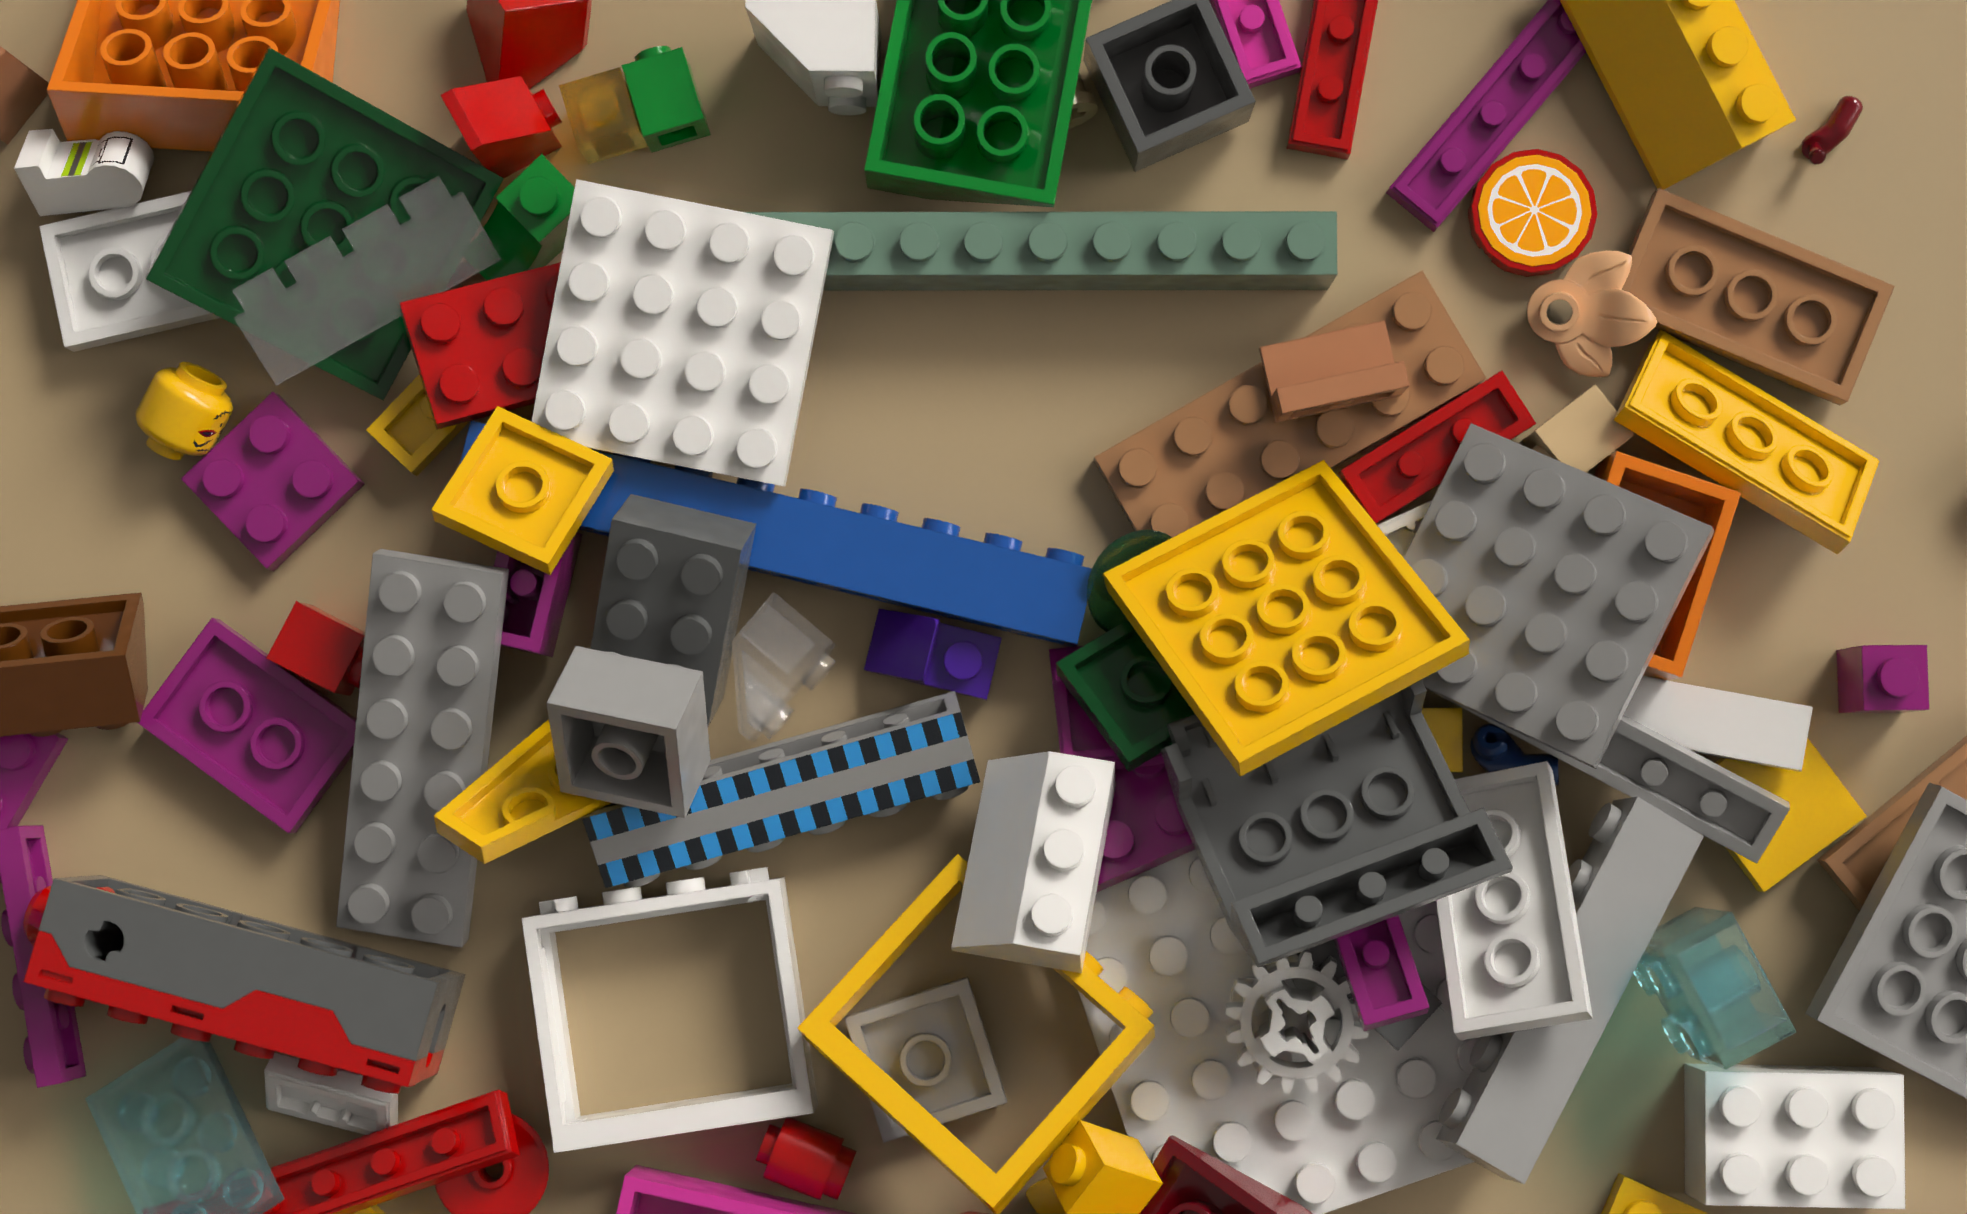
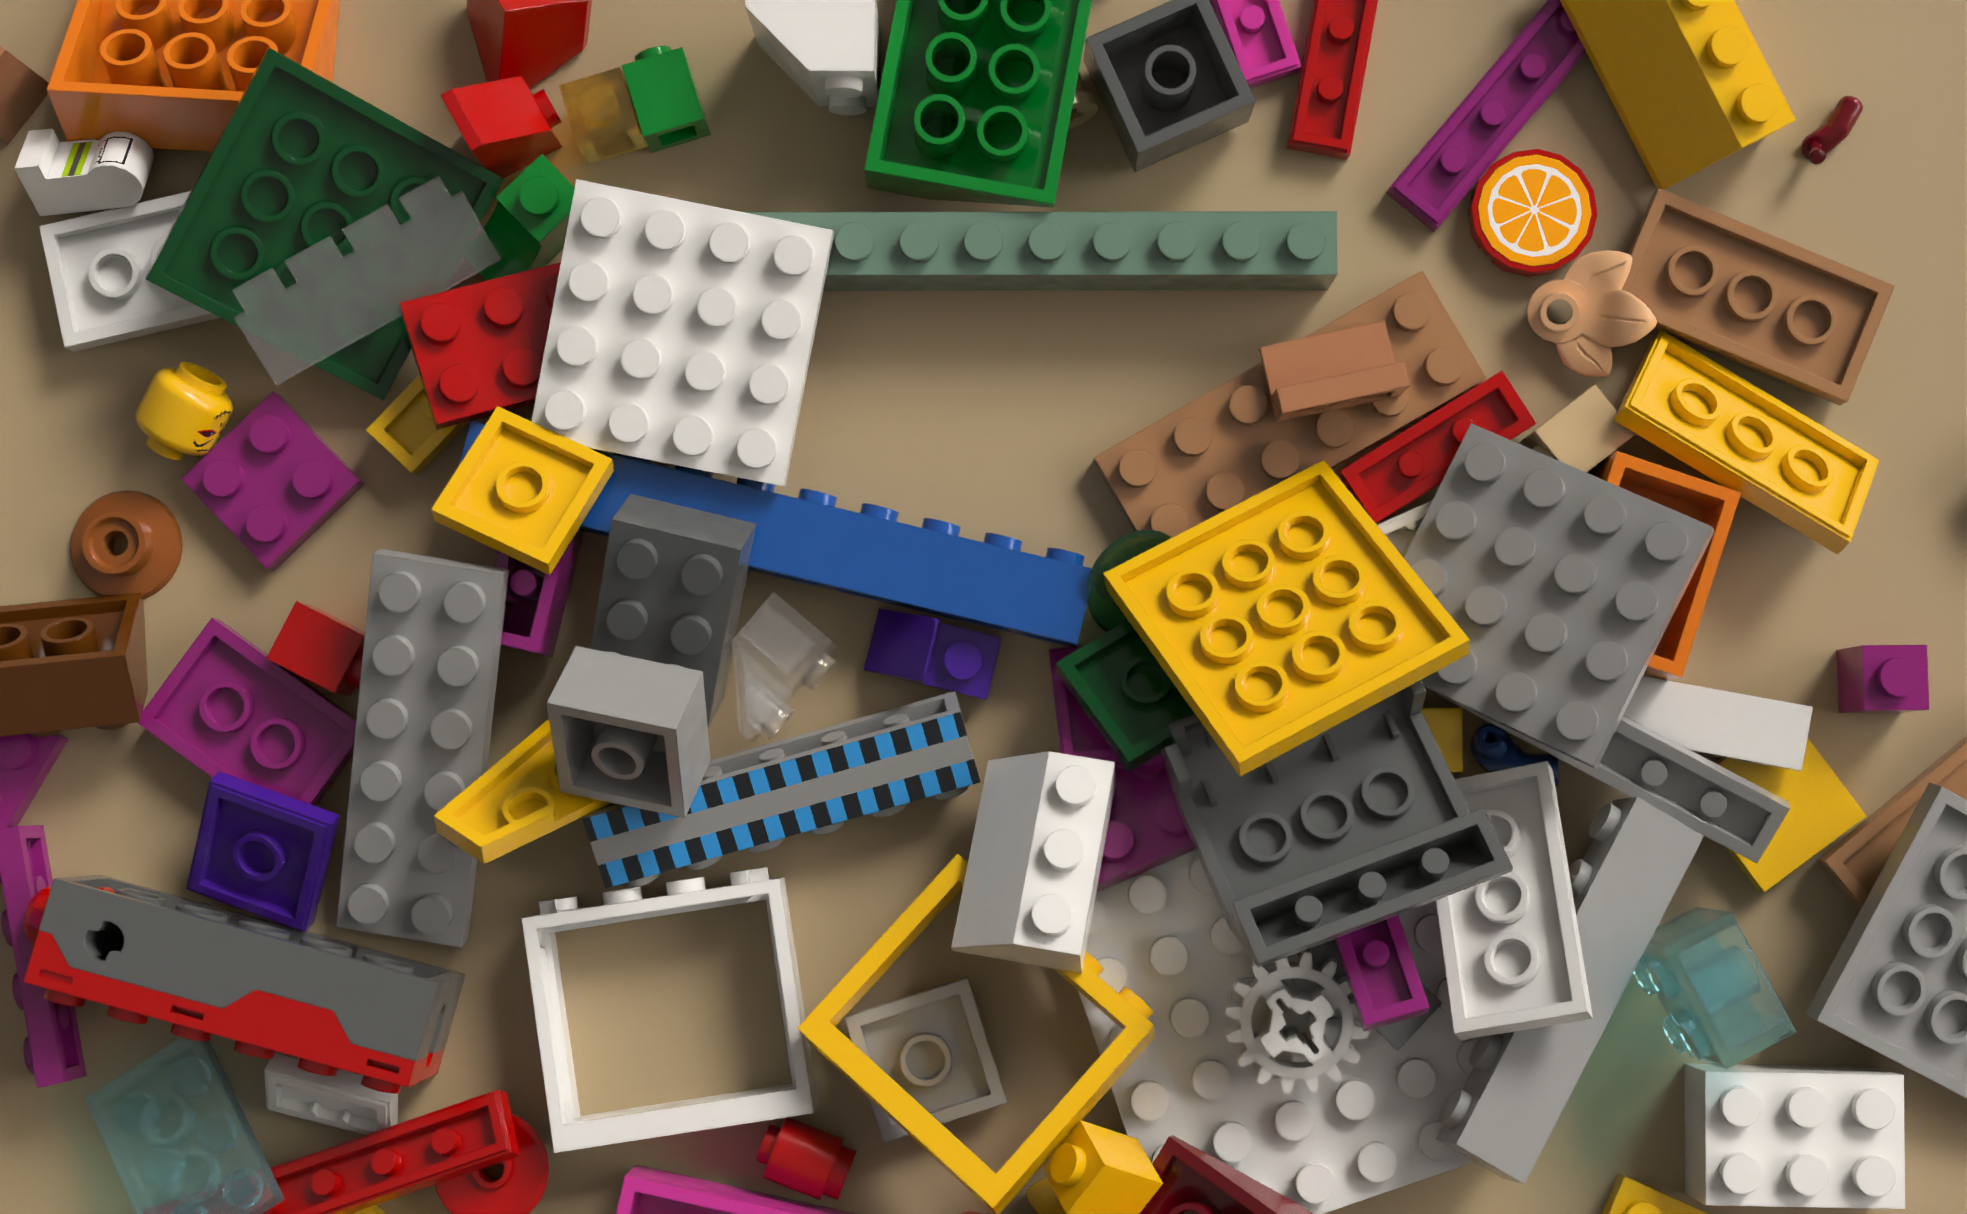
none -> dark orange piece [70,490,183,599]
none -> dark purple tile [186,771,340,932]

